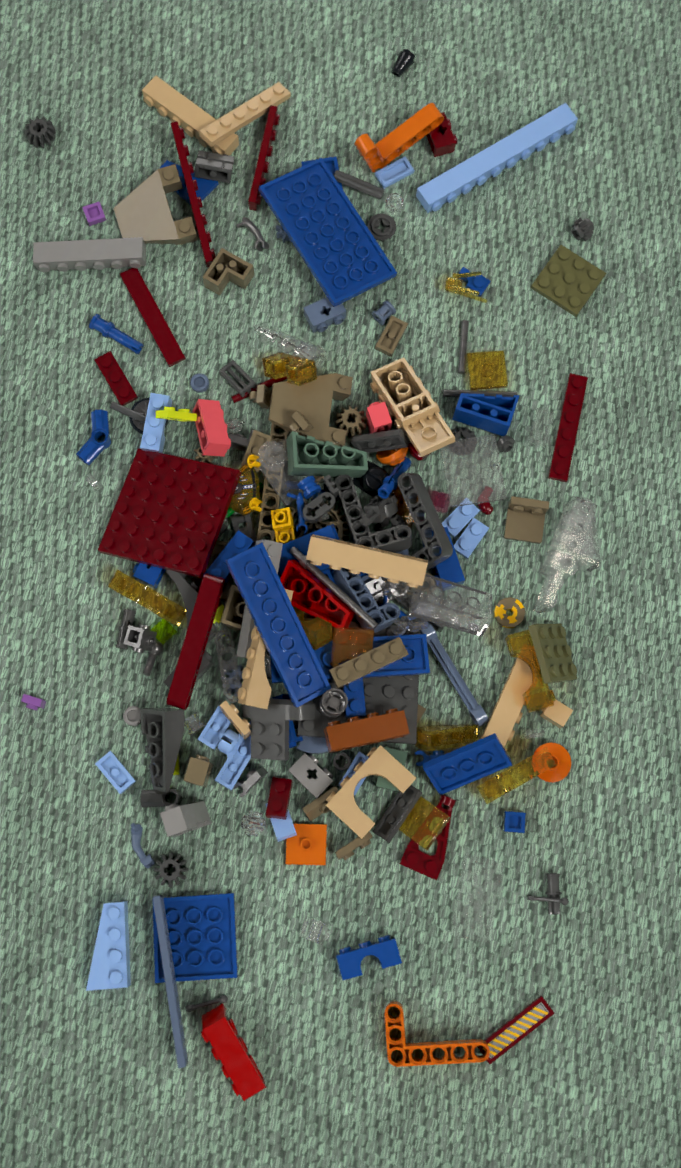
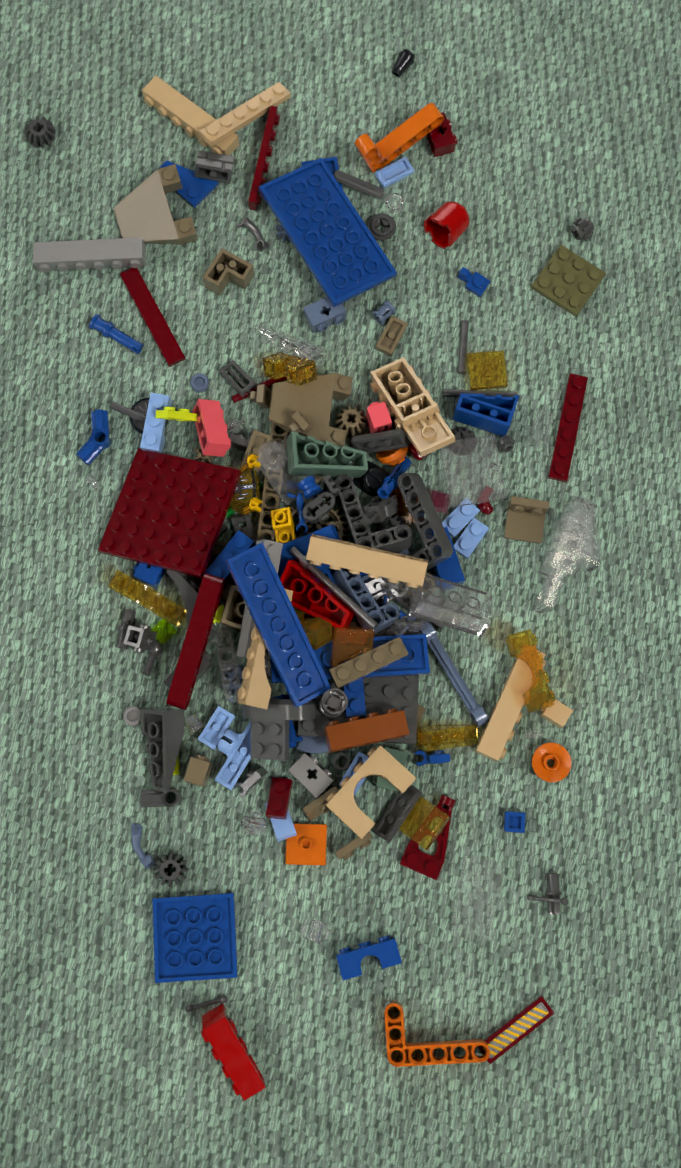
medium lavender plate [21,694,46,711] -> none
medium lavender plate [82,202,106,226] -> none
light blue wedge [86,901,131,991] -> none
dark red plate [94,351,138,406] -> none
light blue plate [95,751,136,794] -> none
sand blue tile [153,895,188,1068] -> none
light grey wedge [160,801,212,837] -> none
dark red plate [171,121,216,267] -> none
tan plate [220,701,251,740] -> none
light blue brick [416,103,578,213] -> none
blue plate [422,733,512,795] -> none
clear yellow plant [445,272,487,303] -> none
clear yellow arch [477,747,557,804] -> none
dark tan piece [494,597,525,628] -> none
olive plate [528,623,577,684] -> none
none -> red cylinder [423,201,470,249]

